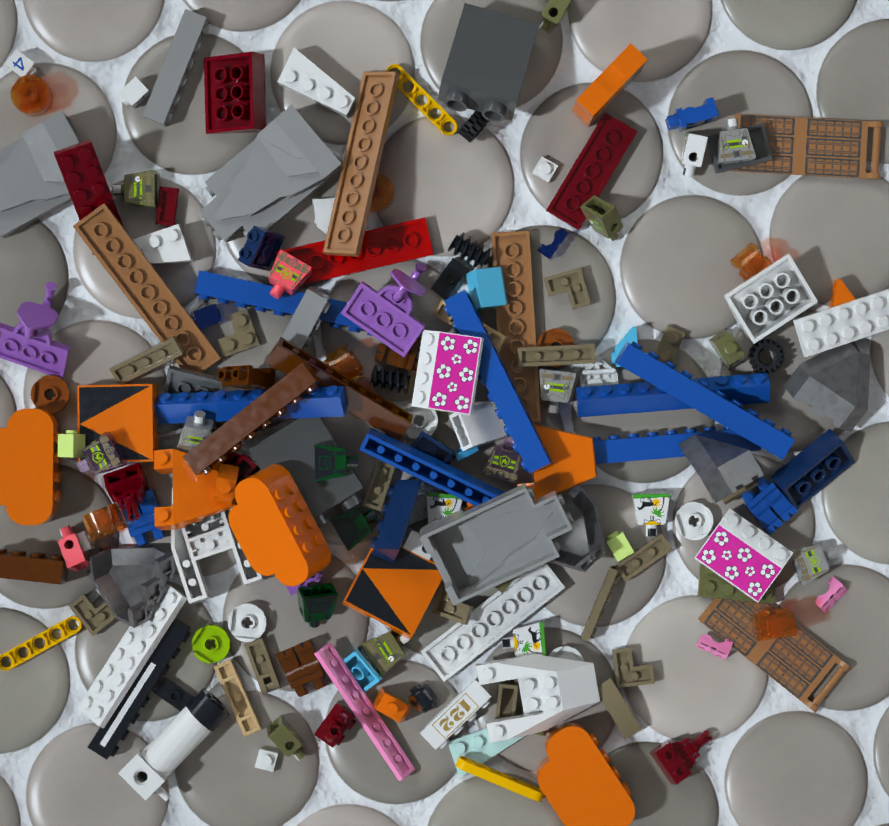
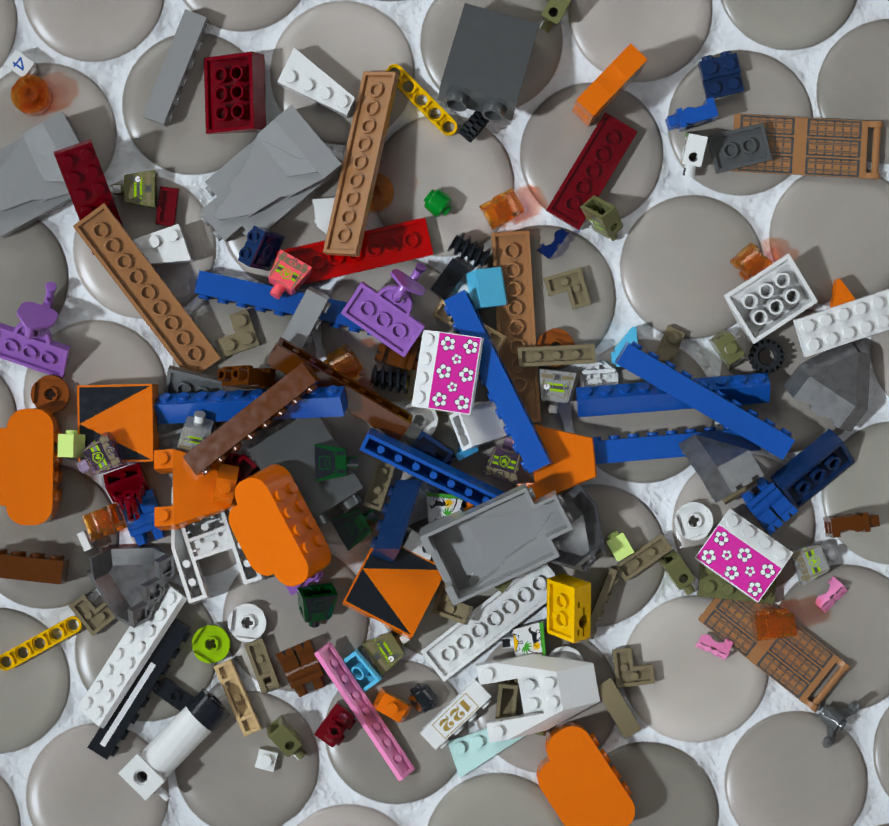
coral torso [58,526,90,572] -> none
dark tan plate [110,336,185,385] -> none
white brick [119,76,151,109] -> none
clear blue brick [192,304,223,330] -> none
yellow beam [455,756,544,802] -> none
white plate [532,156,558,183] -> none
torso [632,493,670,536] -> none
dark red brick [649,730,713,785] -> none
light grey torso [717,118,756,165] -> none
none -> green head [423,189,452,217]
none -> clear orange brick [479,188,525,230]
none -> yellow piece [547,573,591,643]
none -> olive torso [658,549,696,595]
none -> dark blue plate [698,50,744,99]
none -> dark grey piece [818,700,860,748]
none -> reddish brown hips [823,512,880,538]

